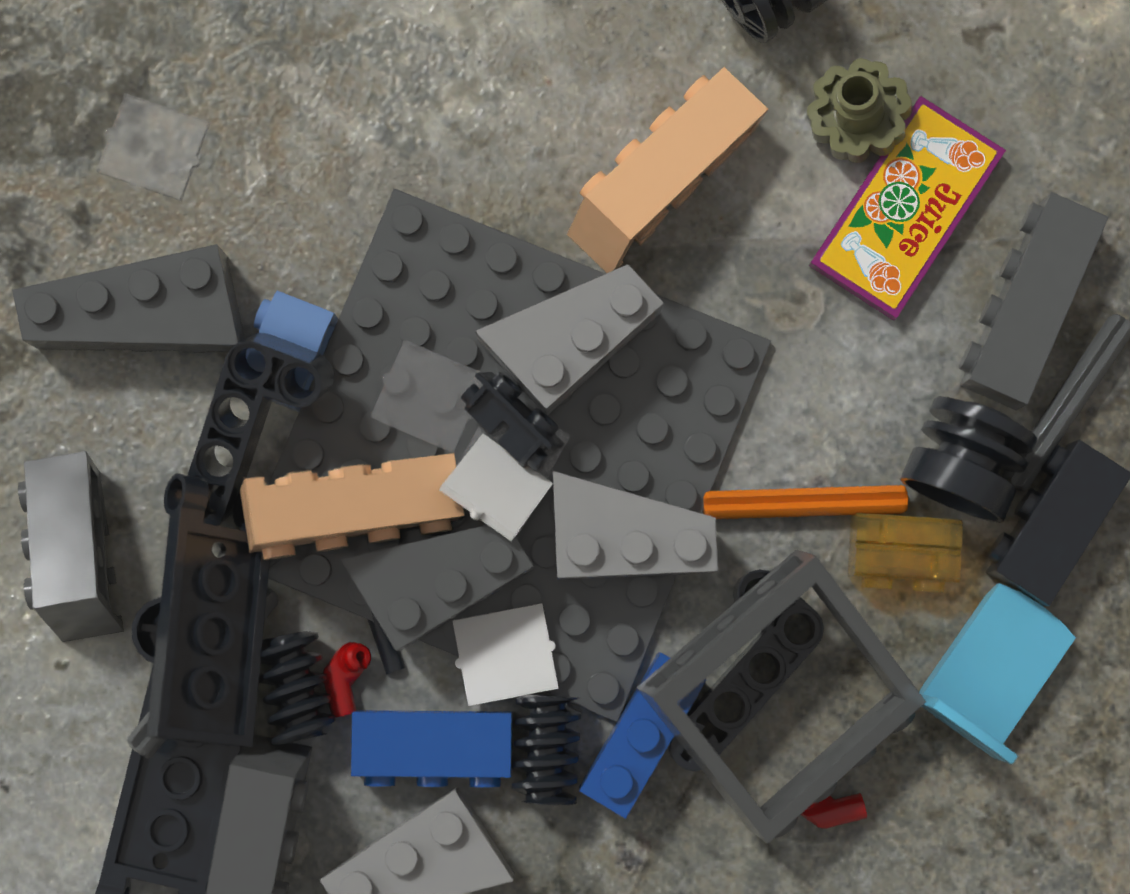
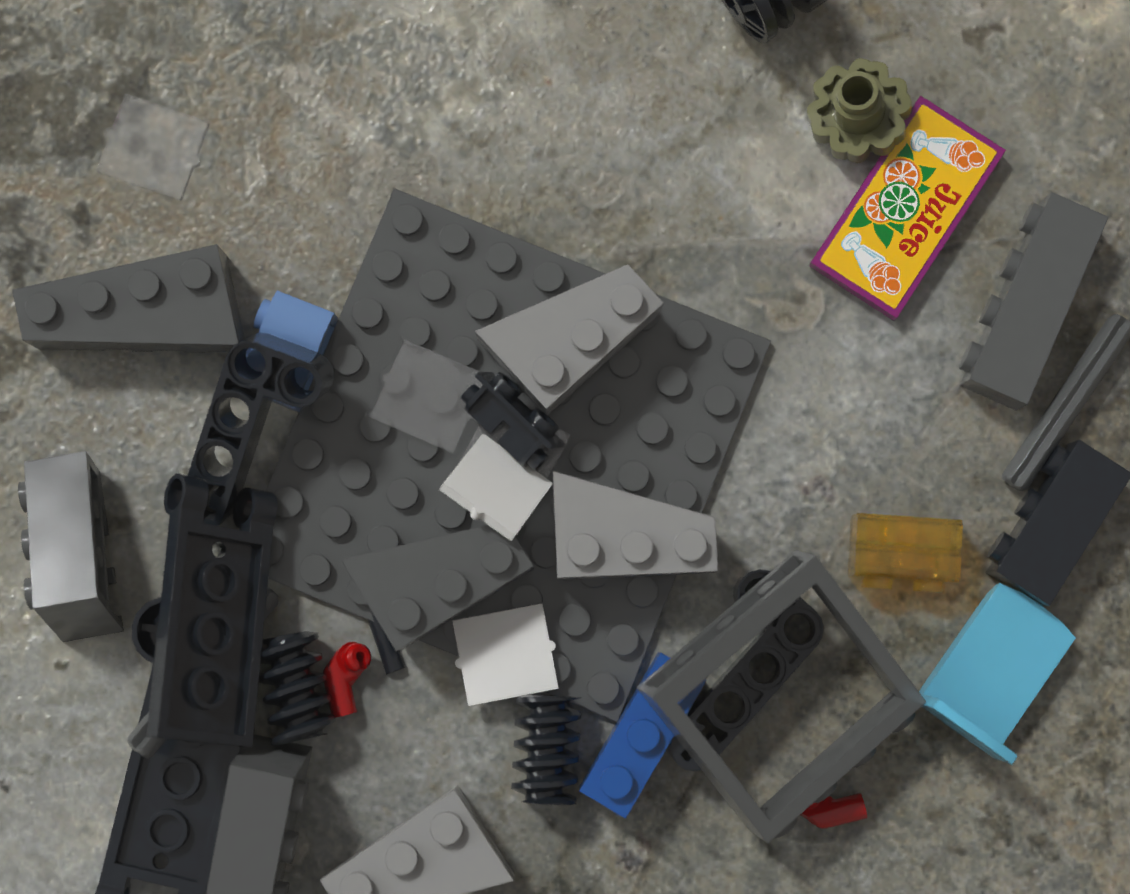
light nougat wedge [240,453,464,560] -> none
blue brick [351,710,513,787] -> none
light nougat wedge [567,67,768,273] -> none
orange axle [703,485,909,519] -> none
black wheel [900,396,1038,523] -> none

